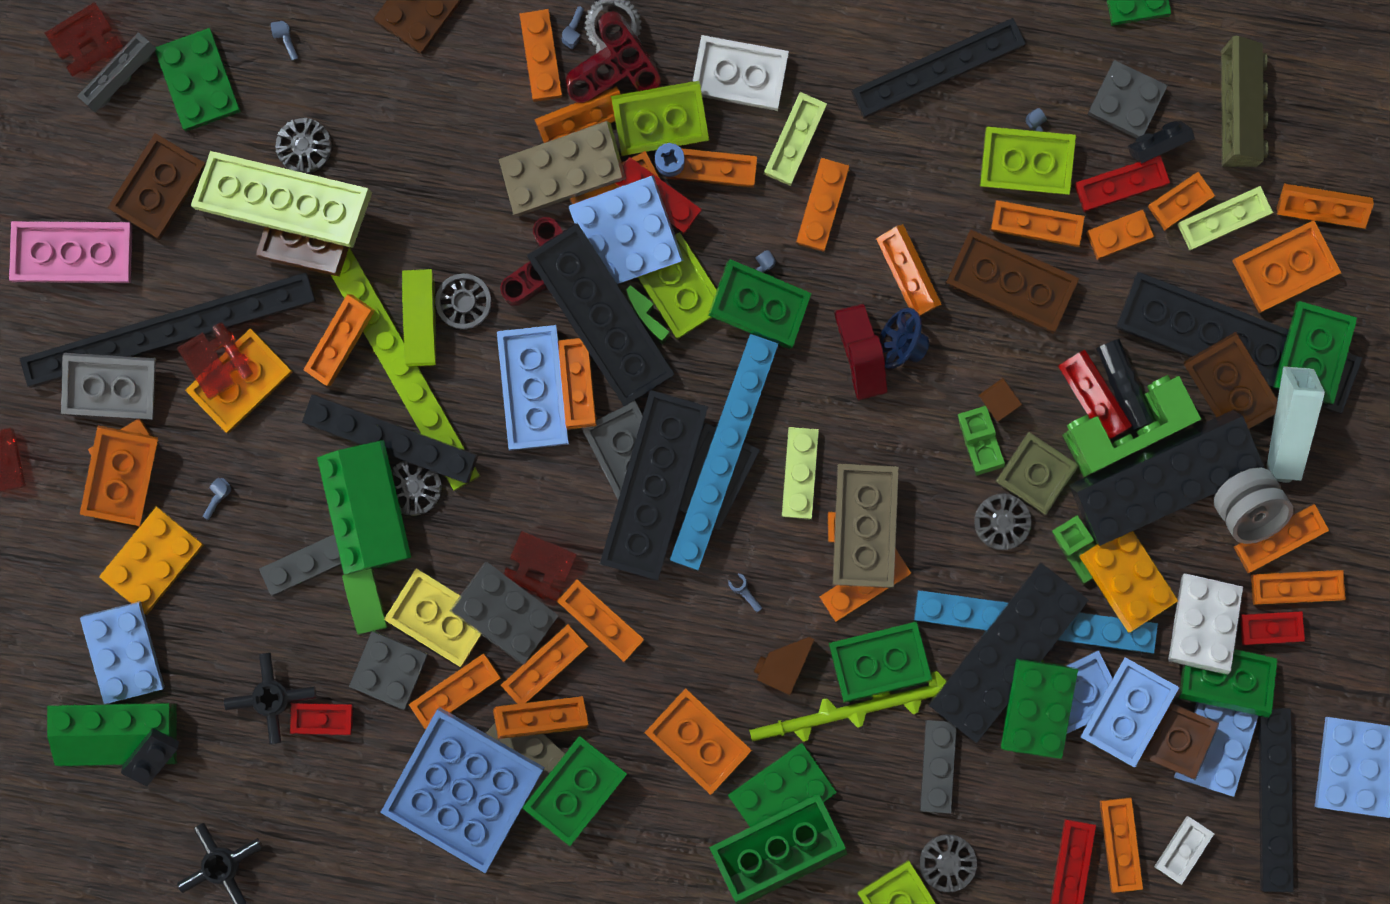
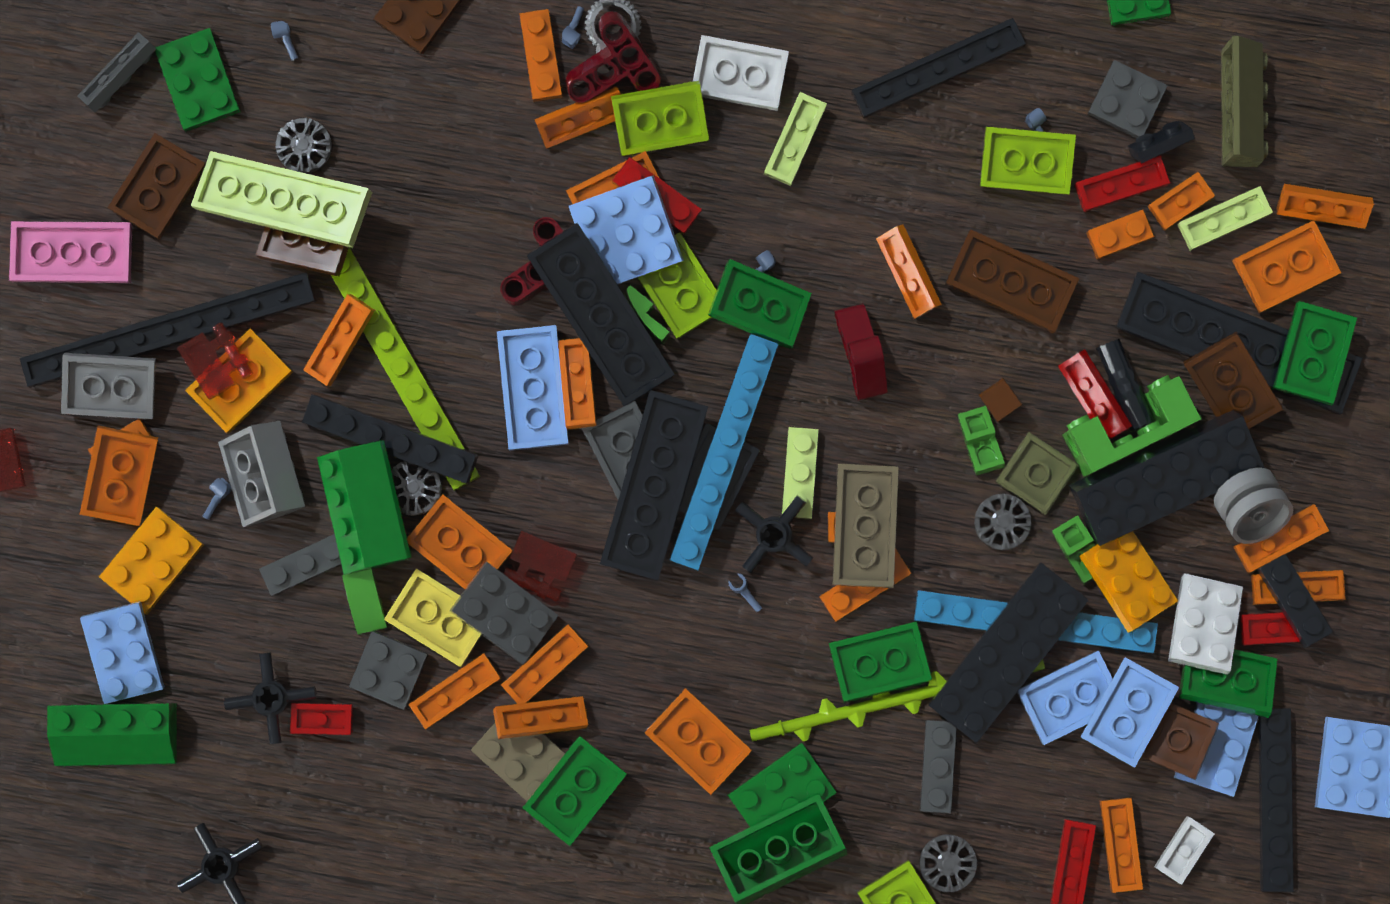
clear red plate [45,2,123,77] -> none
black plate [121,728,179,786] -> none
medium blue plate [380,707,545,873] -> none
lime slope [402,269,436,367] -> none
flat silver wheel [435,273,491,330] -> none
dark tan plate [499,121,626,217] -> none
orange plate [557,579,644,662] -> none
medium blue wheel [655,143,685,177] -> none
orange plate [665,148,757,188] -> none
reddish brown slope [754,637,815,695] -> none
orange plate [796,158,849,252] -> none
dark blue wheel [879,308,929,369] -> none
orange plate [990,200,1085,247] -> none
green plate [1001,659,1078,759] -> none
light aqua slope [1267,366,1325,483] -> none
none -> light grey slope [218,421,305,527]
none -> orange plate [407,494,513,589]
none -> black bar [735,495,814,573]
none -> black plate [1257,554,1333,648]

